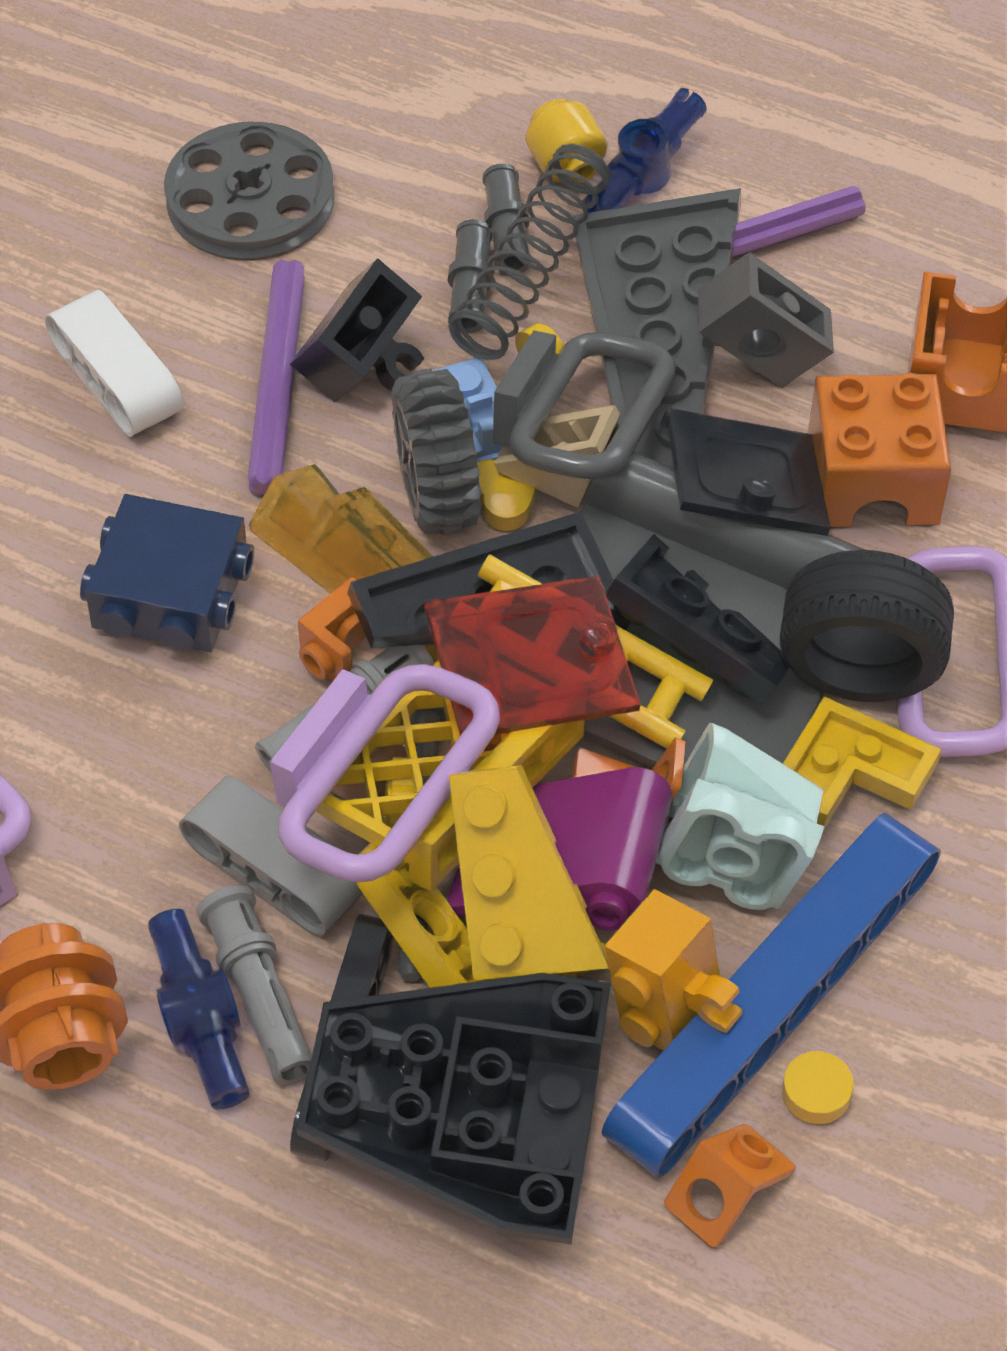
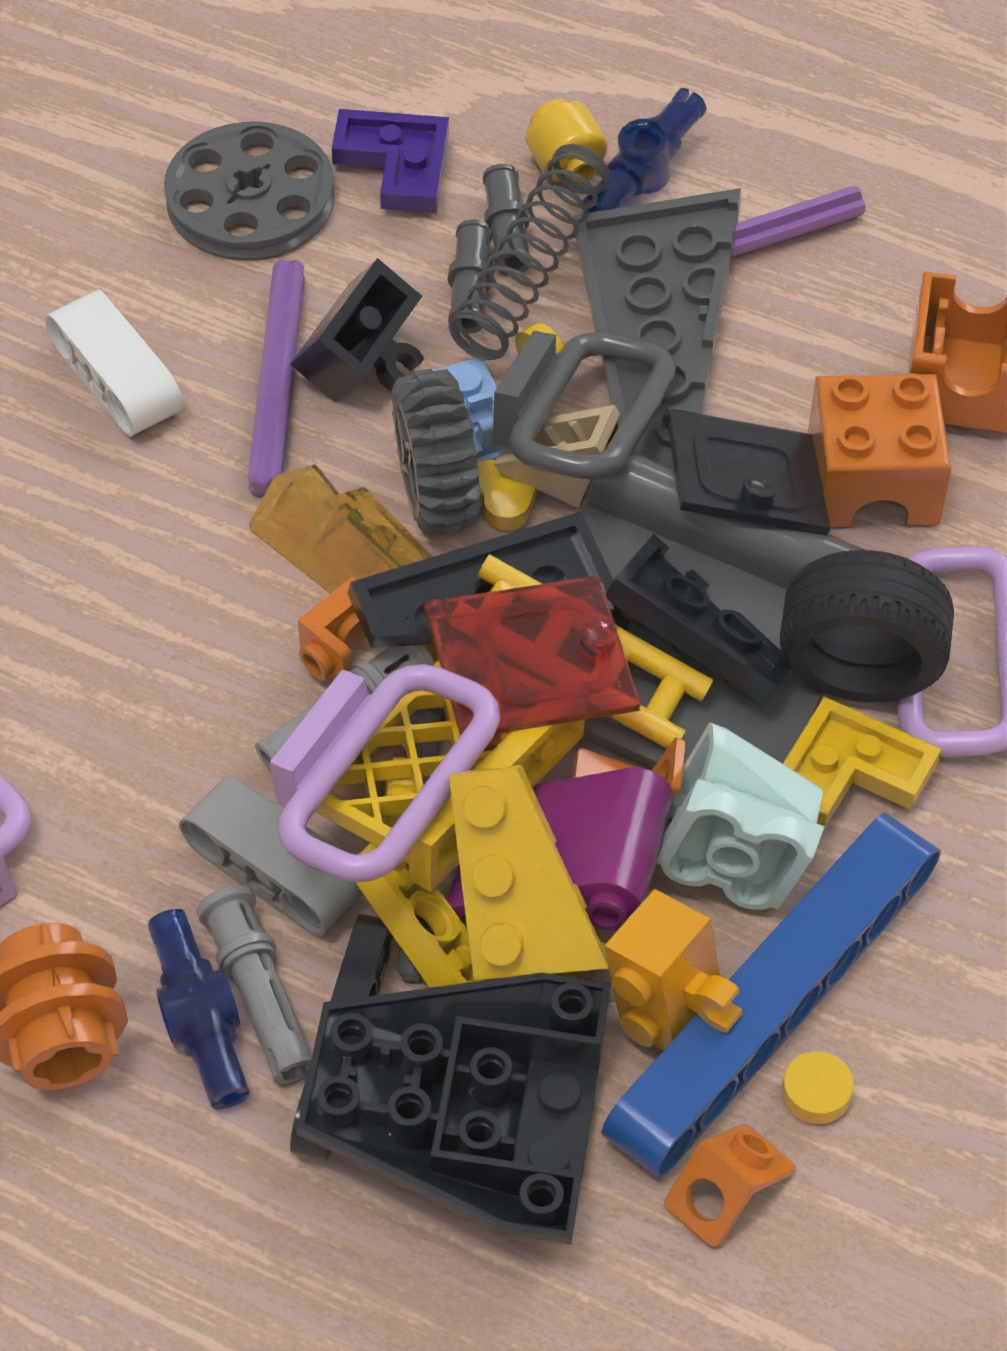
dark blue brick [80,494,255,653] -> none
dark grey brick [698,252,834,388] -> none
none -> dark purple plate [332,109,449,213]

